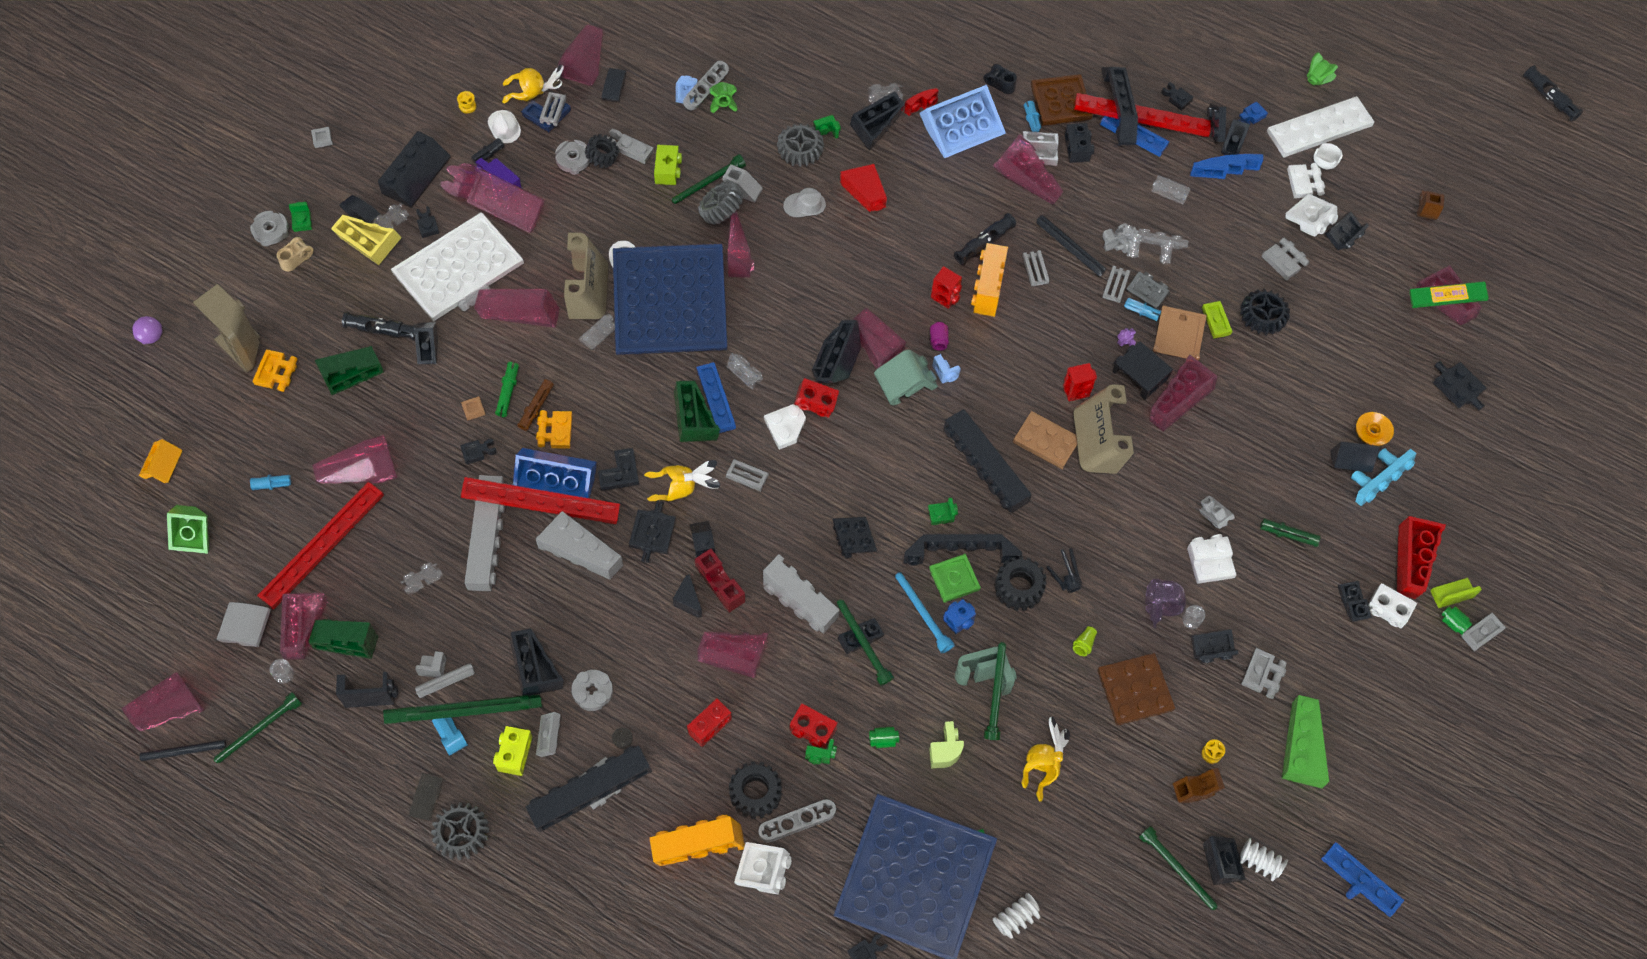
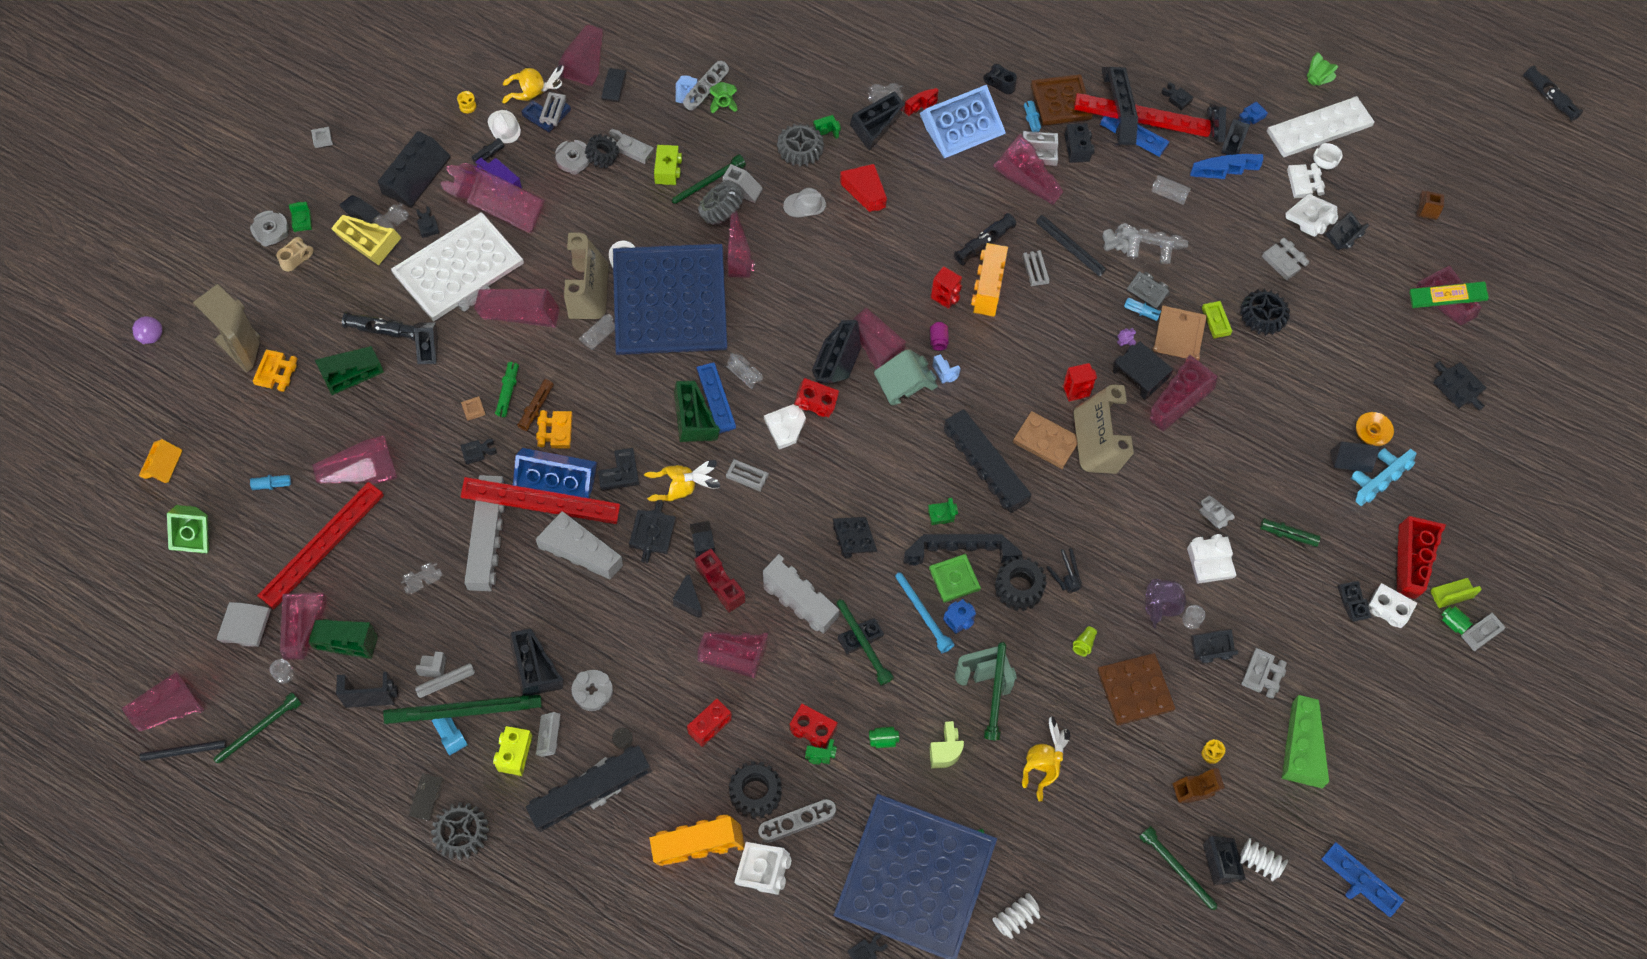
light grey tile [1102,266,1130,303] -> none

